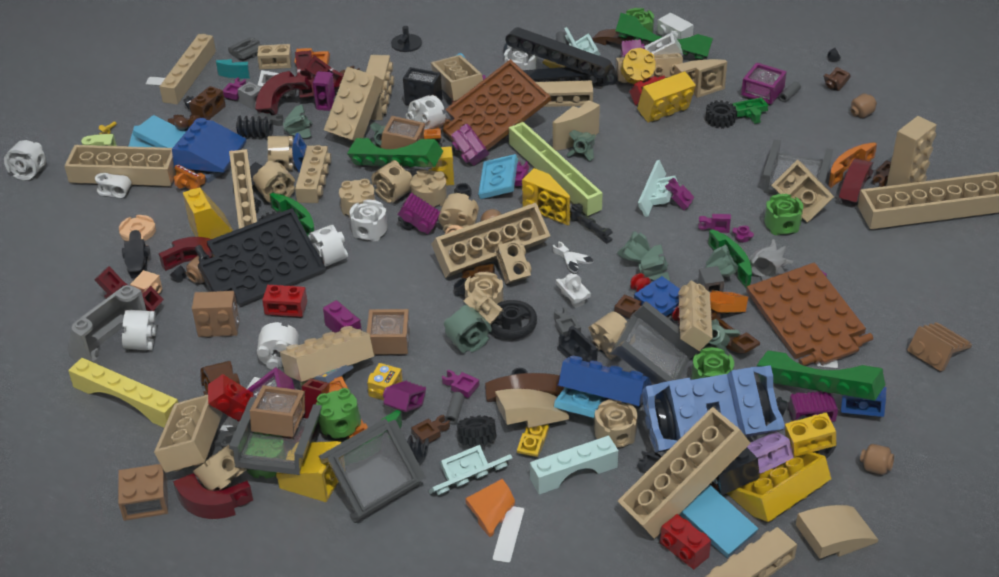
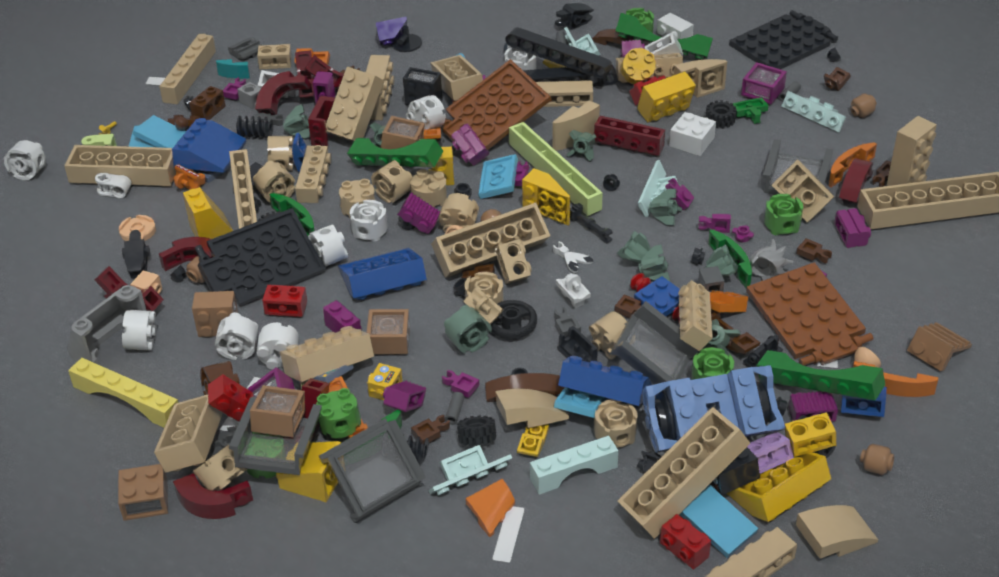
none -> white brick [215,313,258,360]
none -> dark red panel [308,96,336,146]
none -> blue slope [338,248,427,300]
none -> slope [376,17,407,46]
none -> black hinge [555,3,594,29]
none -> dark red brick [594,115,665,156]
none -> black plate [603,174,620,191]
none -> sand green brick [649,189,682,225]
none -> white brick [669,112,716,156]
none -> black plate [691,248,706,266]
none -> black plate [729,10,838,70]
none -> black hinge [743,335,783,367]
none -> light aqua bracket [782,91,846,132]
none -> reddish brown plate [796,238,832,263]
none -> magenta brick [834,208,871,248]
none -> orange slope [853,361,939,397]
none -> light nougat brick [854,347,881,368]

